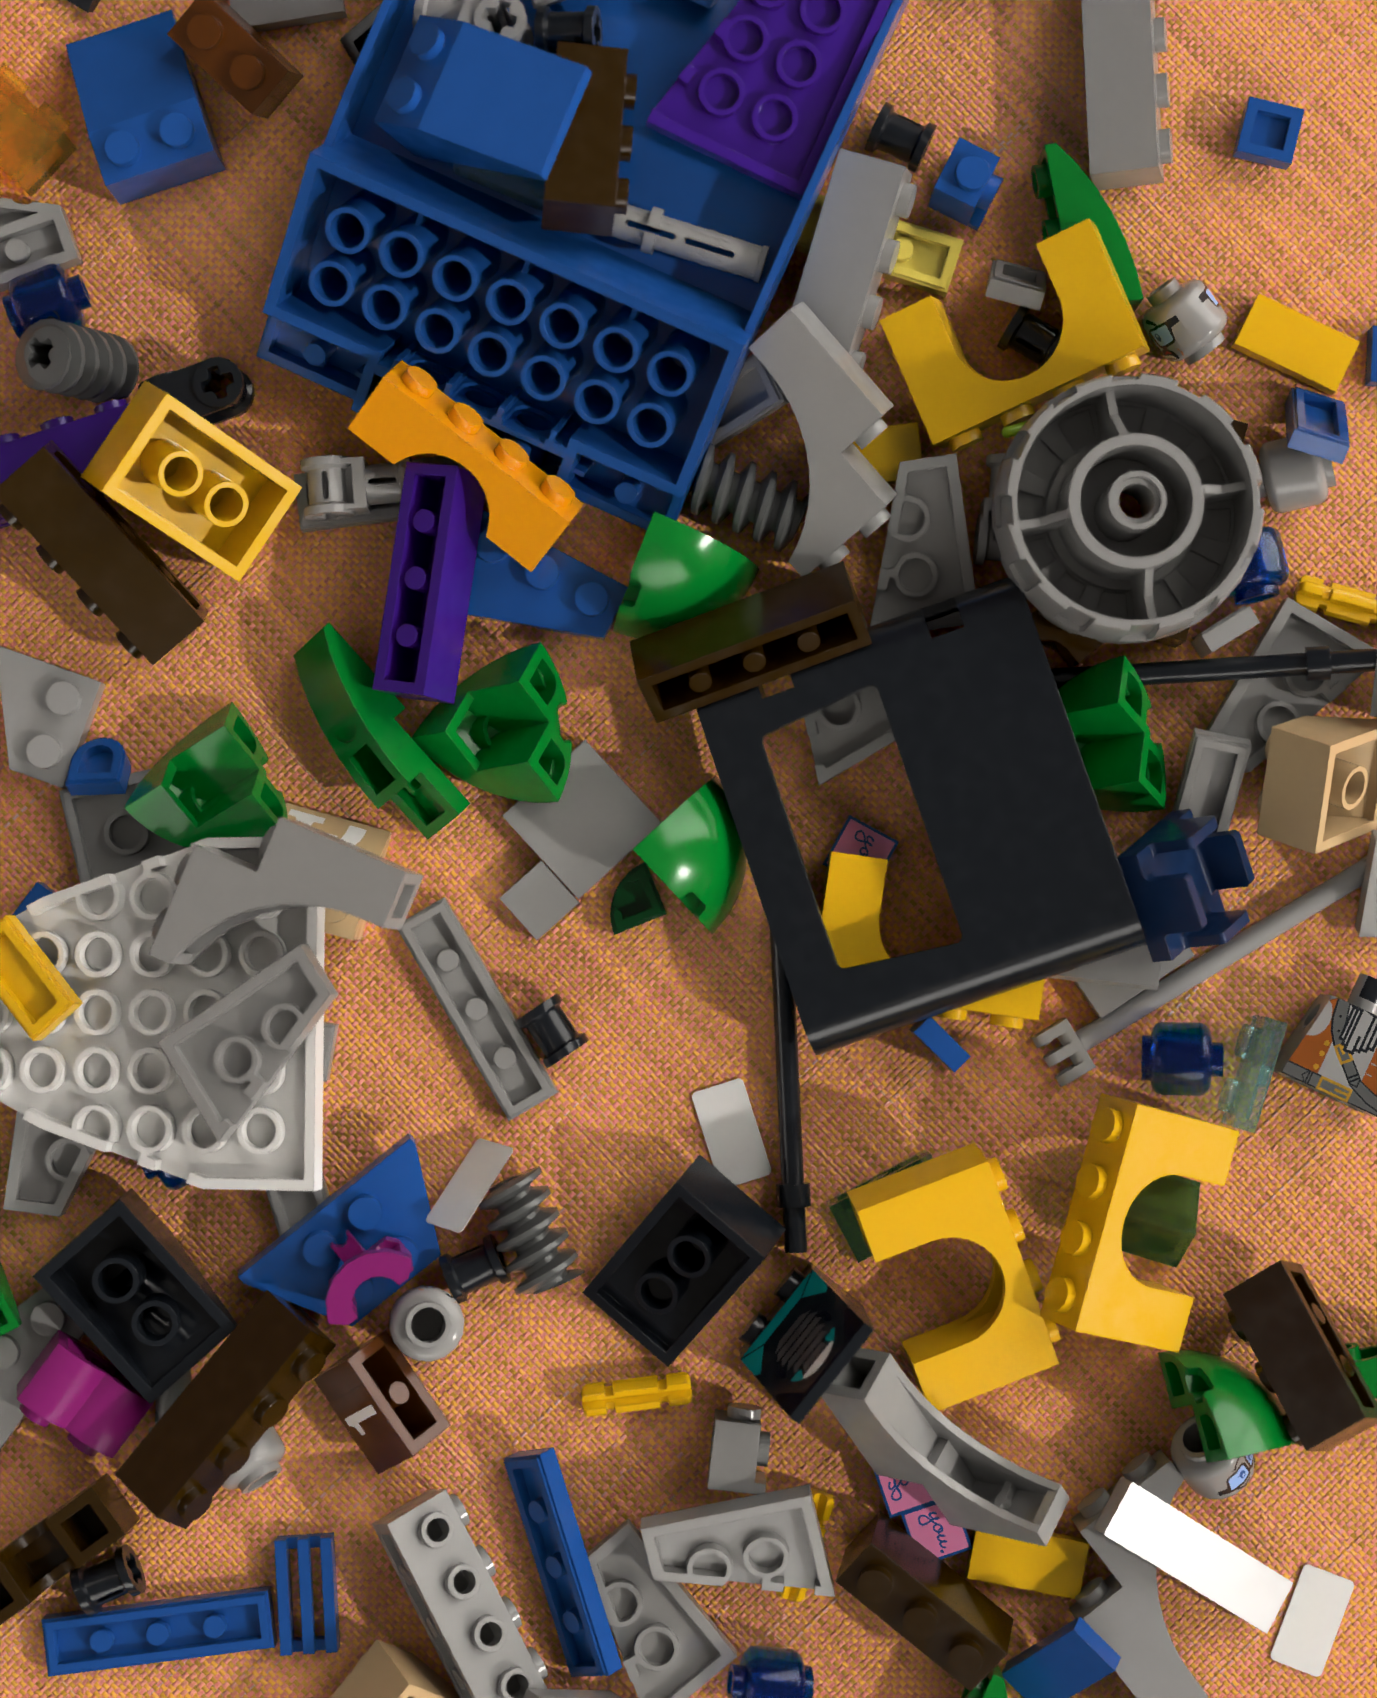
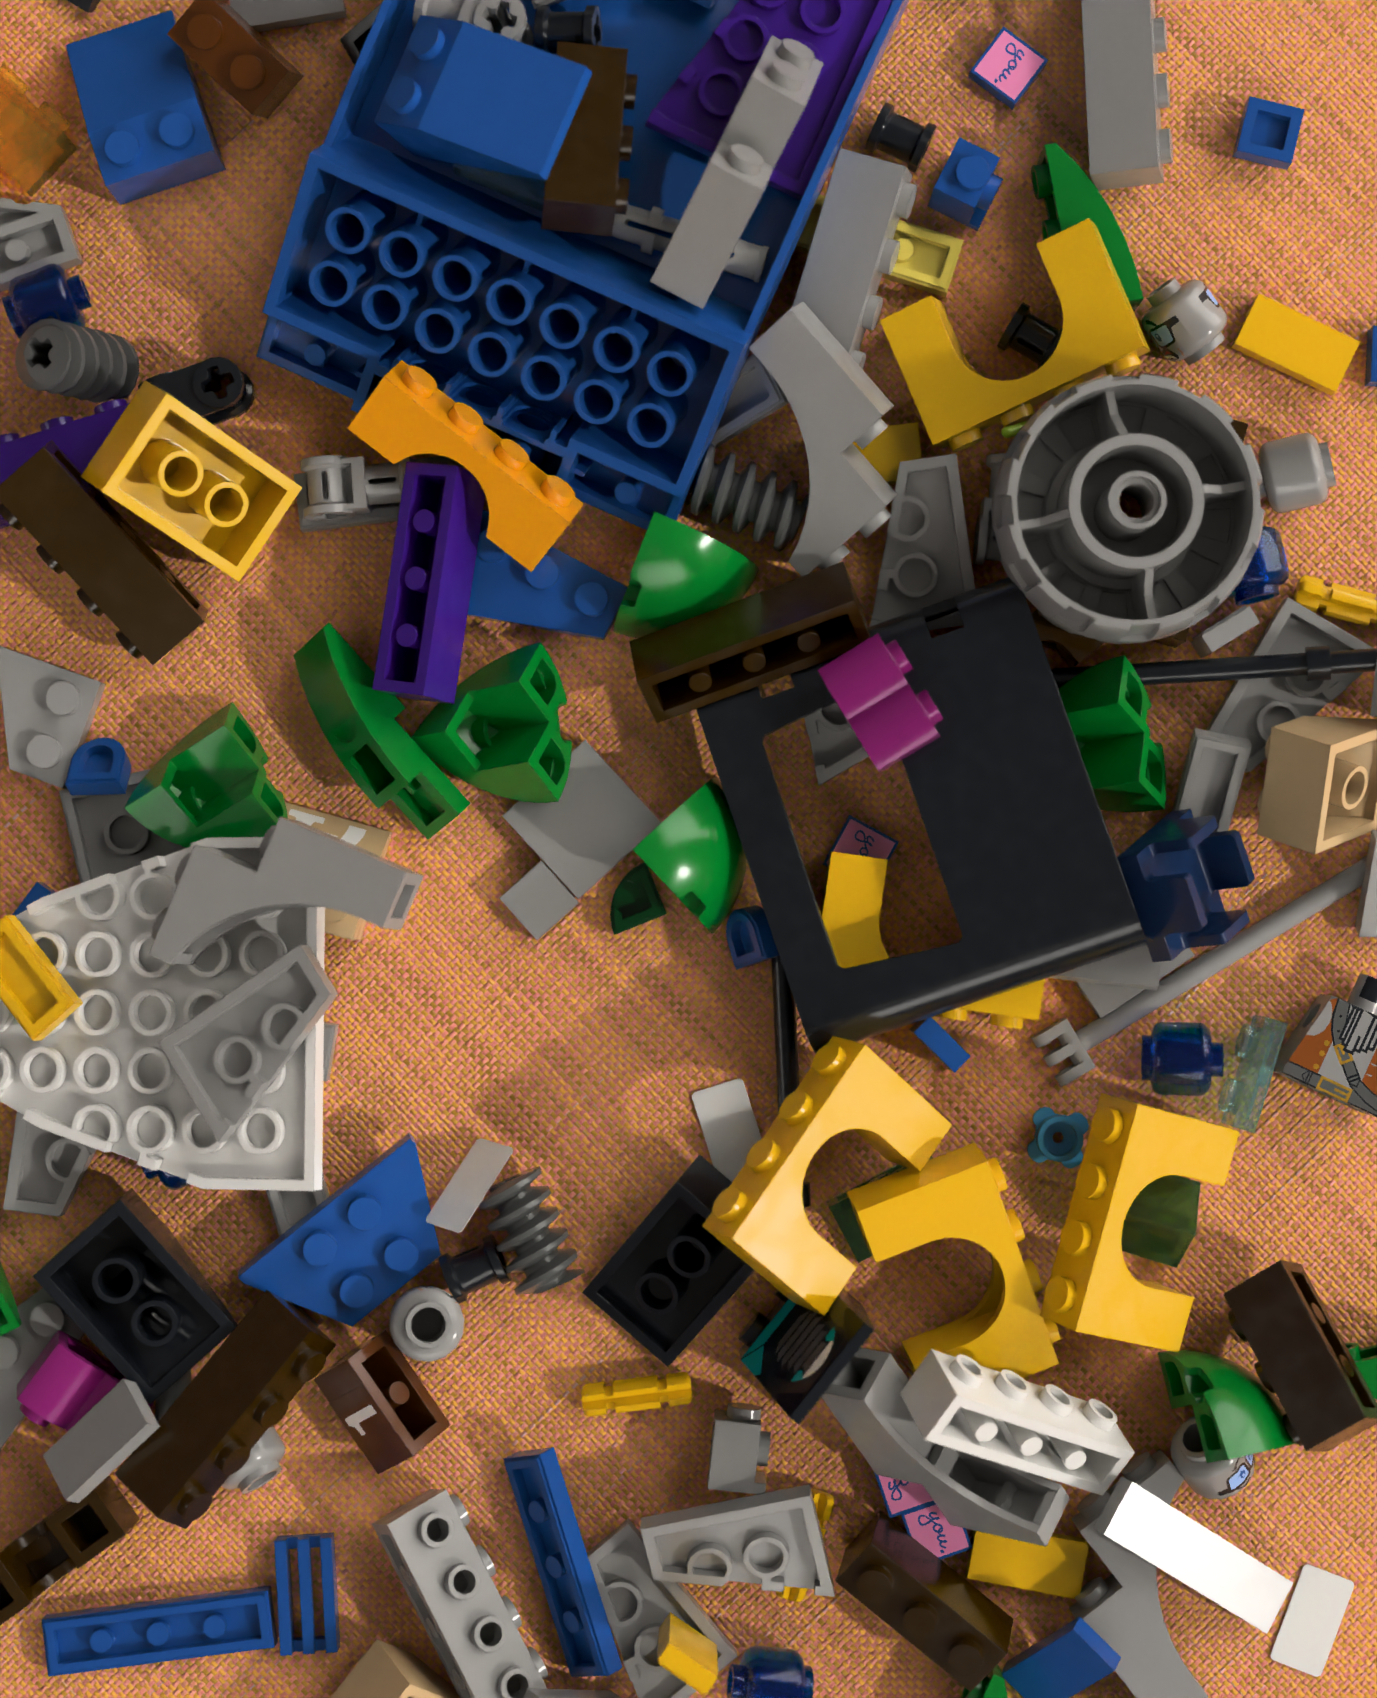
black bush [70,1545,146,1616] -> none
magenta piece [325,1230,414,1325] -> none
light grey tile [398,897,559,1121] -> none
black bush [515,993,589,1068] -> none
light grey tile [985,259,1047,311] -> none
blue tile [1284,387,1350,464] -> none
none -> light grey tile [43,1379,160,1503]
none -> light grey arch [650,35,824,309]
none -> yellow tile [657,1612,718,1695]
none -> yellow arch [702,1036,952,1316]
none -> blue tile [726,905,779,970]
none -> magenta brick [817,633,944,773]
none -> white brick [900,1349,1135,1496]
none -> bright pink tile [968,27,1048,110]
none -> dark azure plate [1027,1107,1089,1168]

